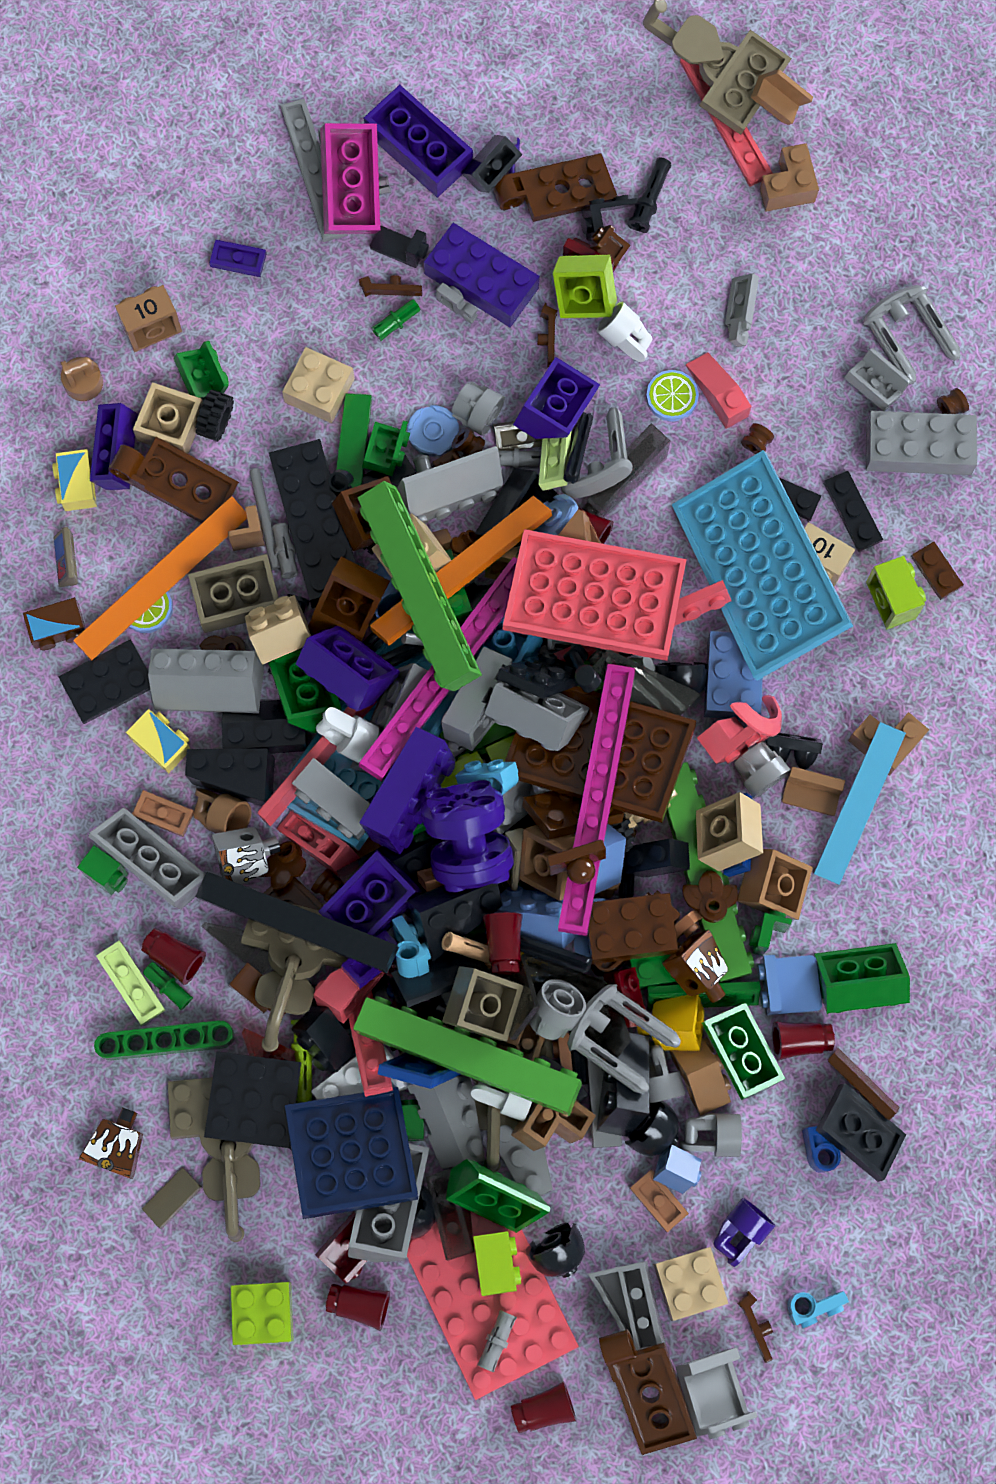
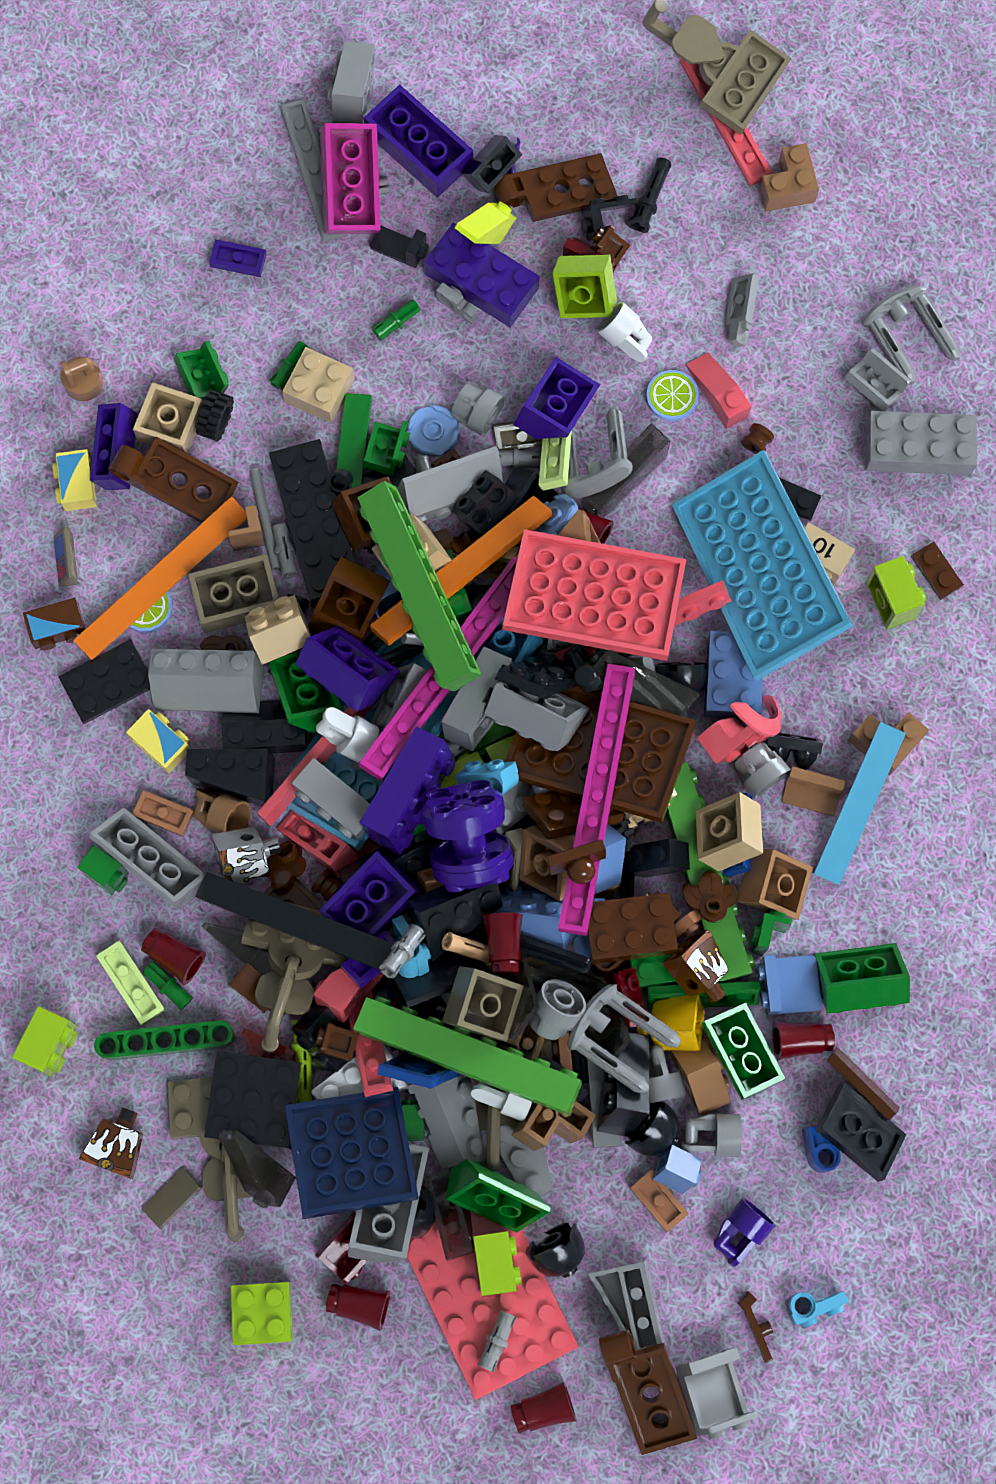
medium nougat brick [115,285,182,352] -> none
reddish brown piece [359,275,422,297] -> none
reddish brown wheel [452,427,485,457] -> none
reddish brown piece [537,303,558,367] -> none
black axle [564,412,593,484] -> none
tan brick [653,1247,729,1321] -> none
medium nougat panel [751,69,813,125] -> none
black plate [823,471,883,552] -> none
reddish brown wheel [937,388,969,414] -> none
none -> lime brick [12,1006,79,1077]
none -> clear smoke slope [218,1130,296,1208]
none -> green axle [269,341,309,391]
none -> reddish brown bracket [315,1023,359,1062]
none -> light grey wedge [328,41,375,124]
none -> light grey pin [379,925,426,978]
none -> black brick [451,470,518,537]
none -> neon yellow slope [455,201,517,244]

